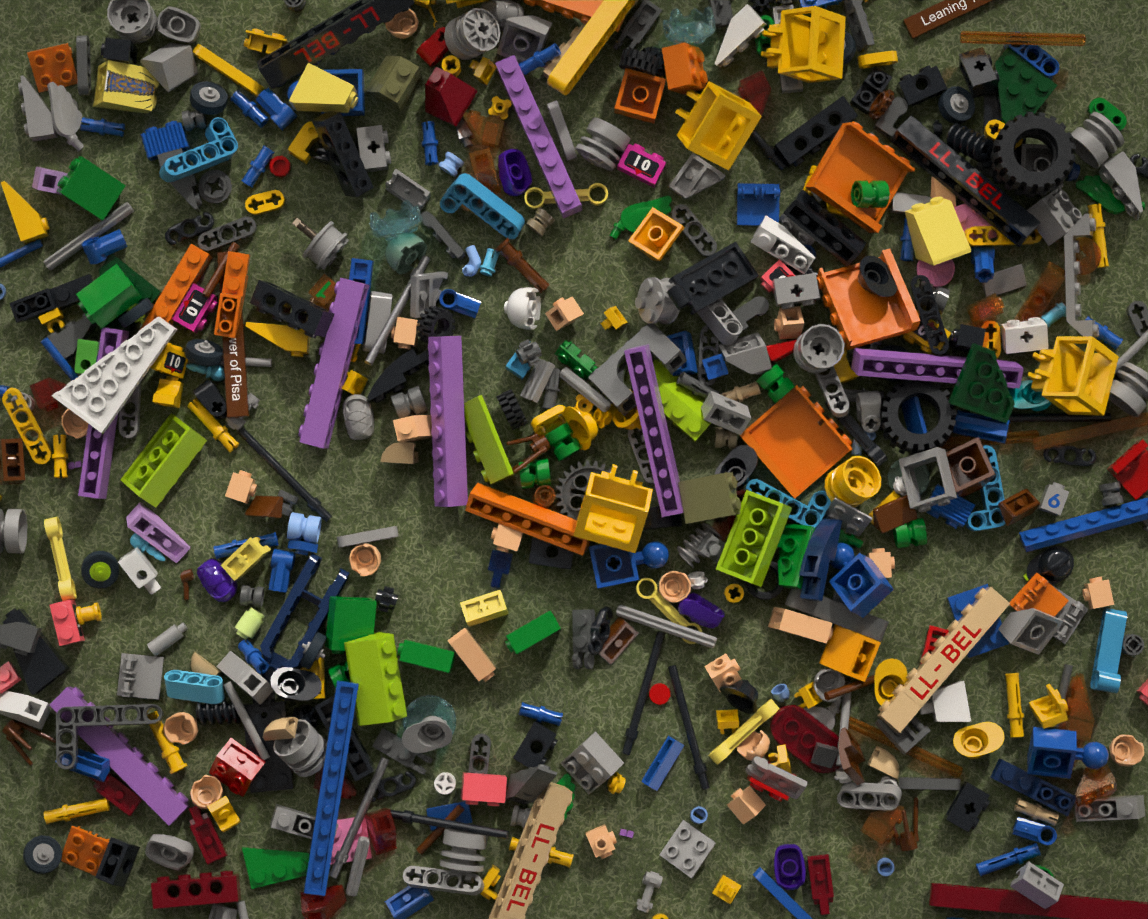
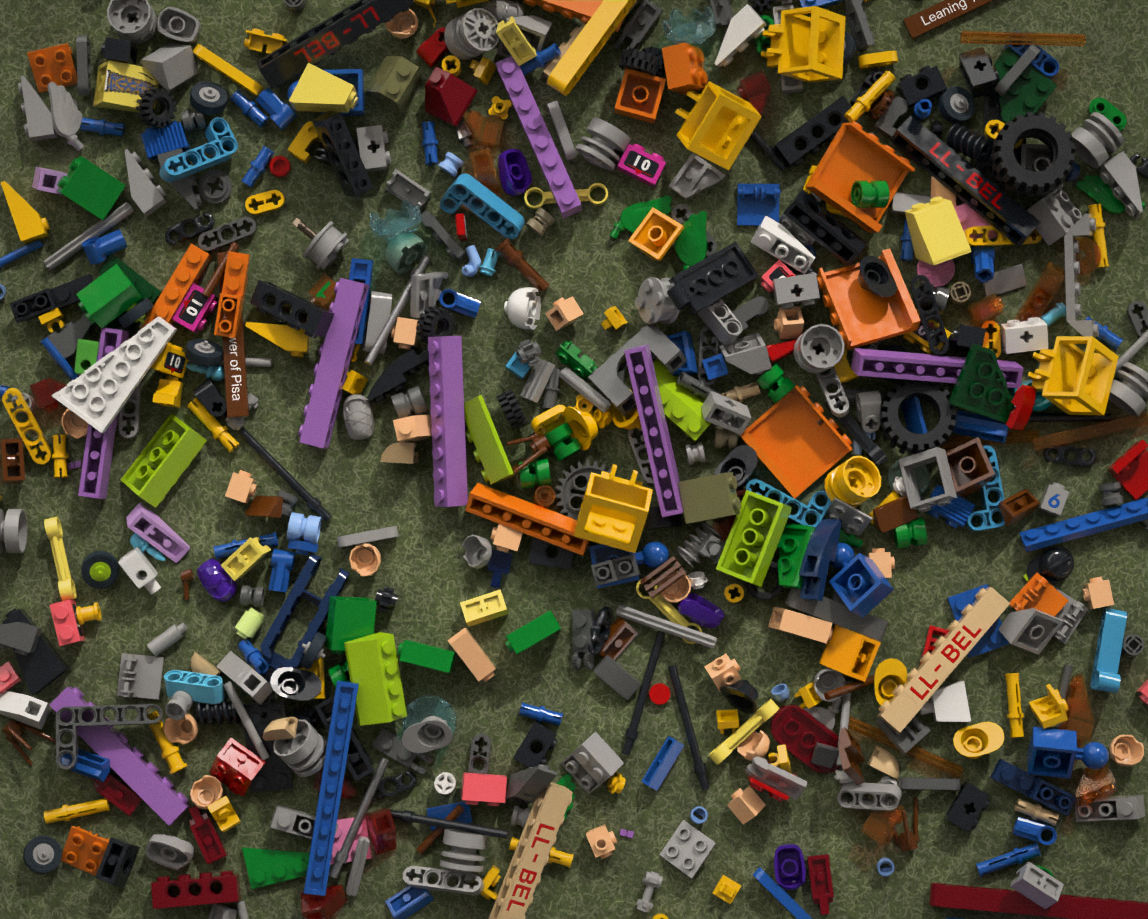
none -> light grey slope [124,149,167,216]
none -> black tyre [136,88,177,127]
none -> light grey wheel [165,691,193,720]
none -> red tile [455,213,467,241]
none -> light grey hair [462,534,492,569]
none -> light yellow hinge [496,16,537,66]
none -> dark grey slope [591,554,640,586]
none -> dark grey slope [593,655,641,700]
none -> reddish brown tile [640,556,687,599]
none -> green animal [674,211,707,272]
none -> light grey wheel [685,442,706,465]
none -> yellow pin [844,71,896,122]
none -> blue pin [913,99,932,120]
none -> dark tan wheel [948,282,971,305]
none -> dark grey beam [994,44,1041,96]
none -> red slope [1006,385,1036,431]

